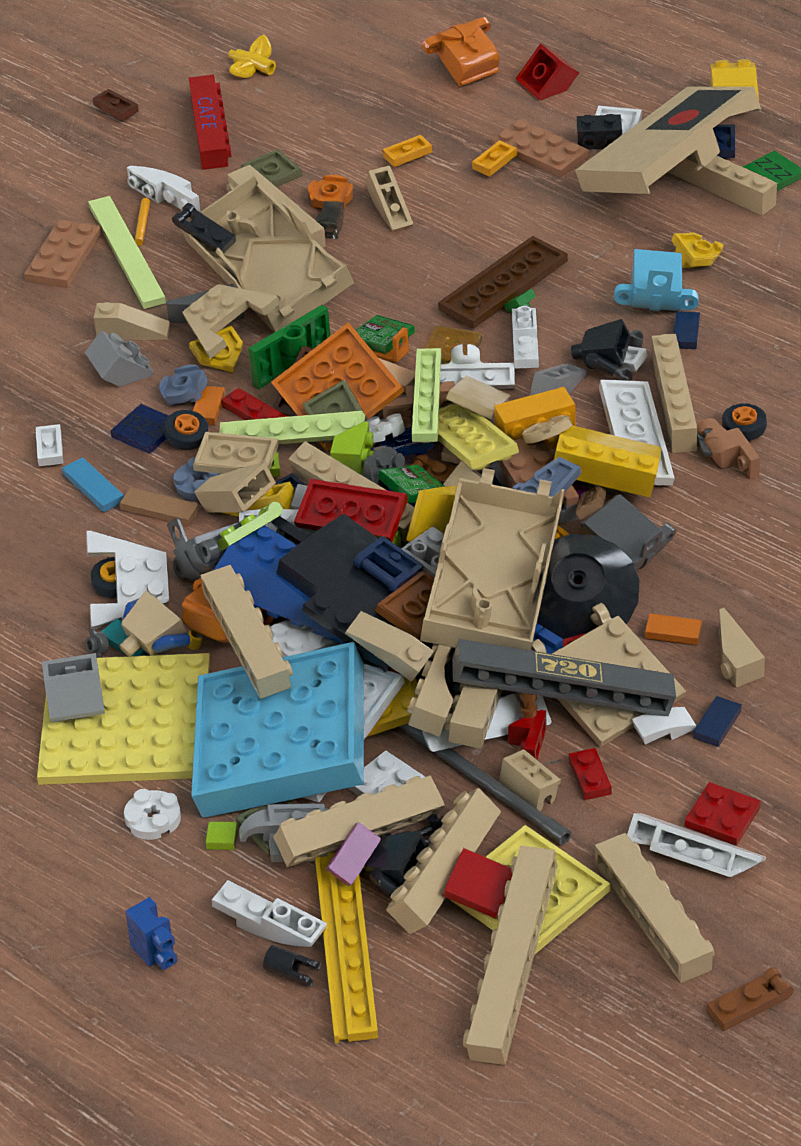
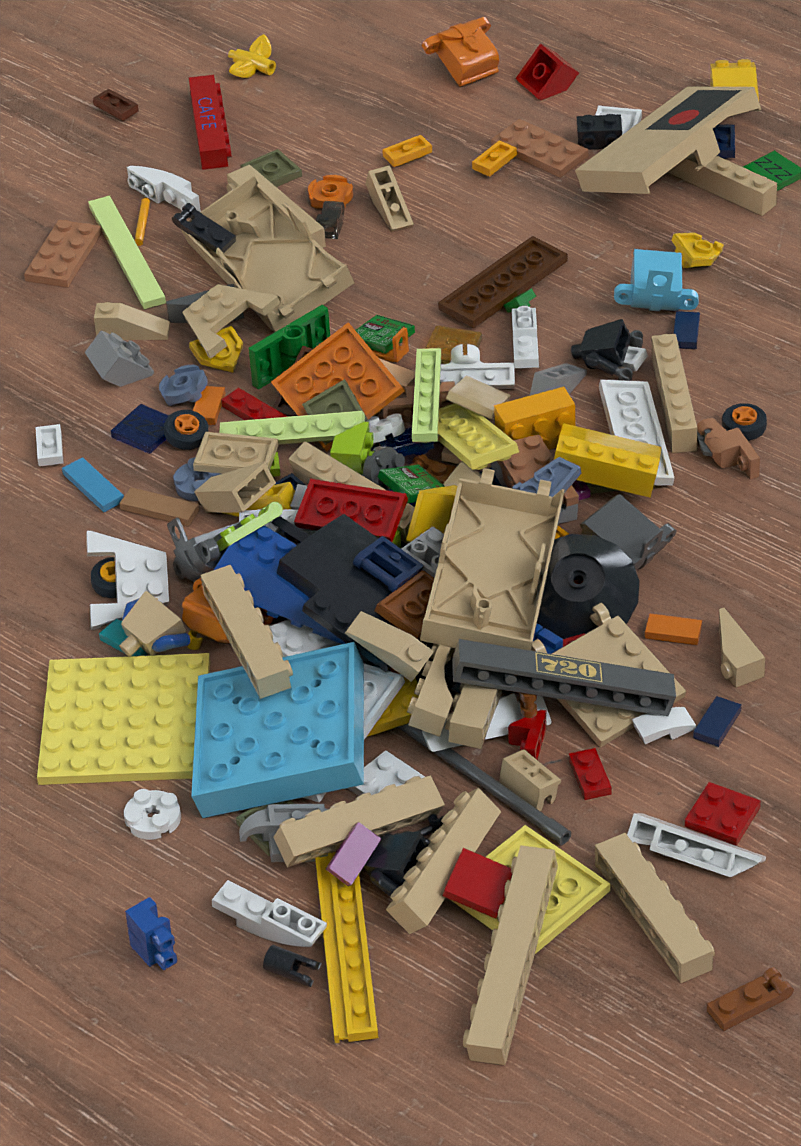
light grey slope [42,653,105,722] -> none
dark grey plate [86,628,109,658] -> none
lime tile [206,822,238,850] -> none
tan tile [522,415,572,444] -> none
medium nougat tile [576,485,607,520] -> none

